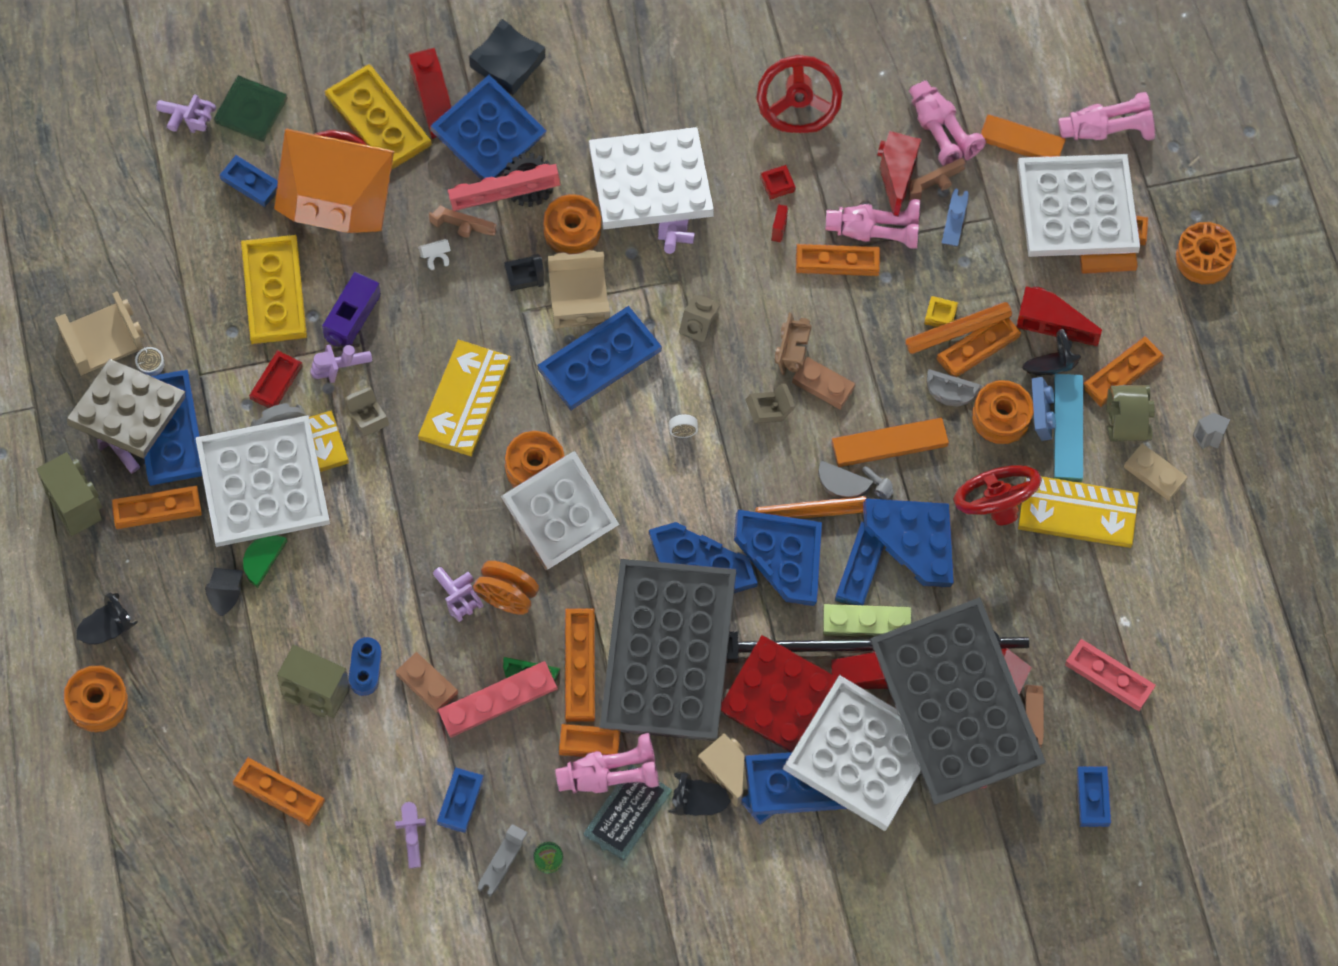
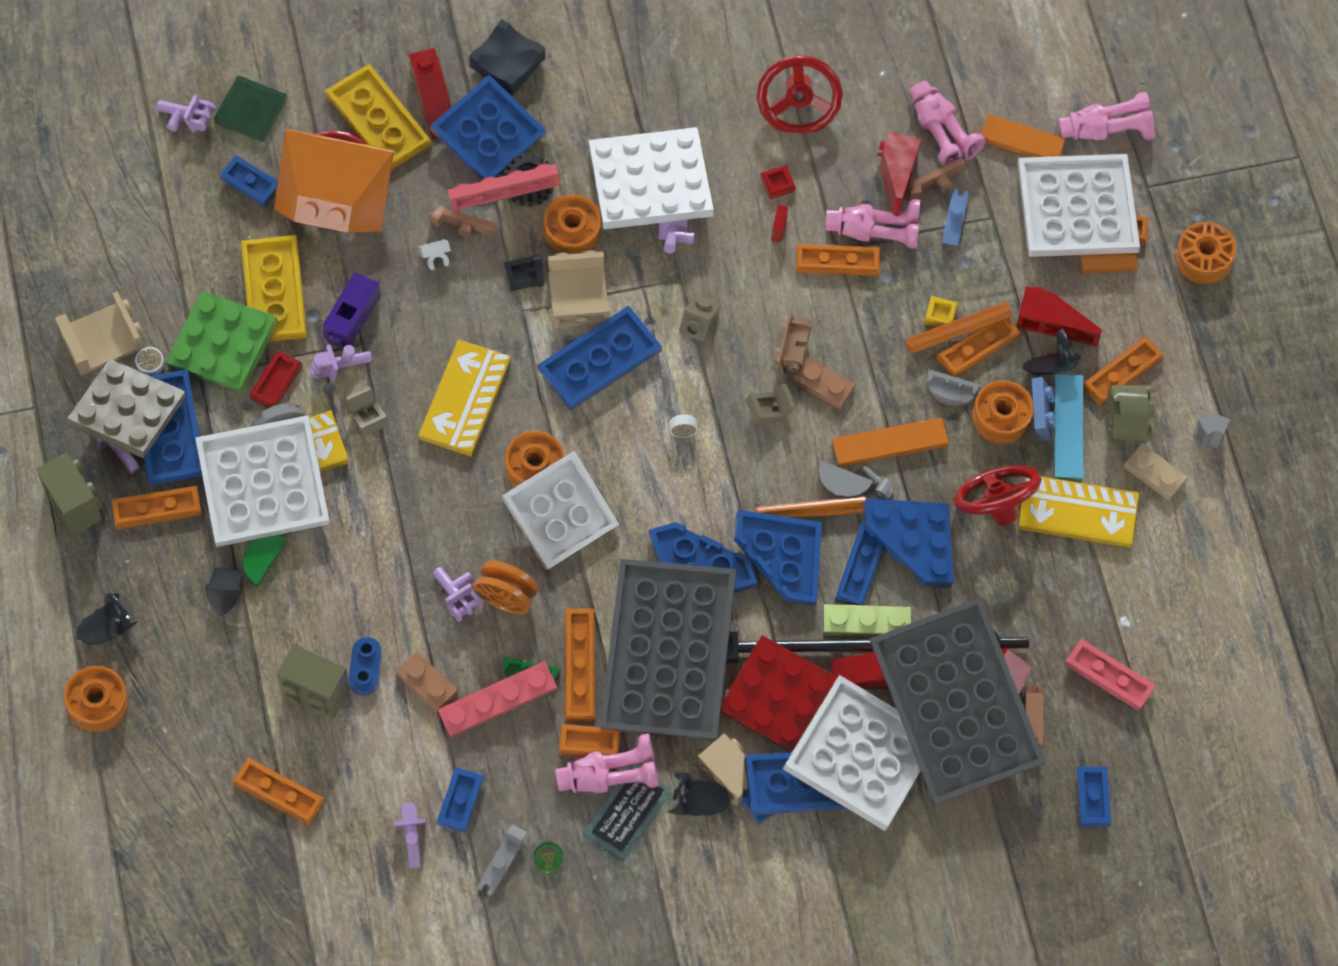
none -> bright green plate [165,291,278,393]

